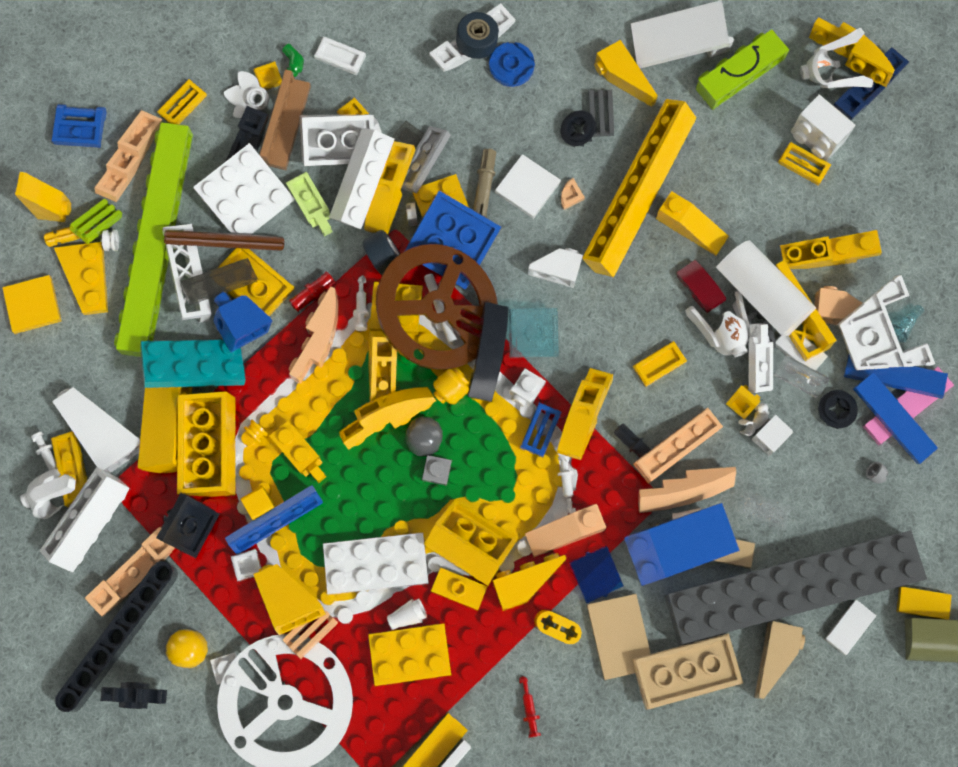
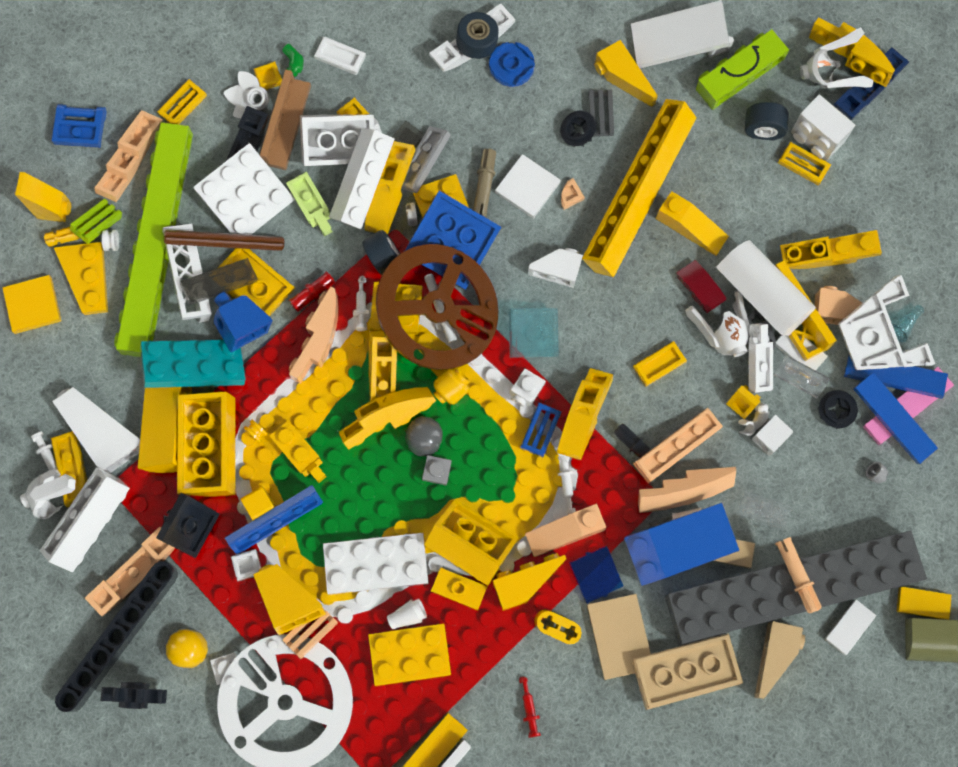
black slope [467,302,509,402] -> none
none -> black wheel [745,102,789,141]
none -> light nougat axle [776,537,822,613]

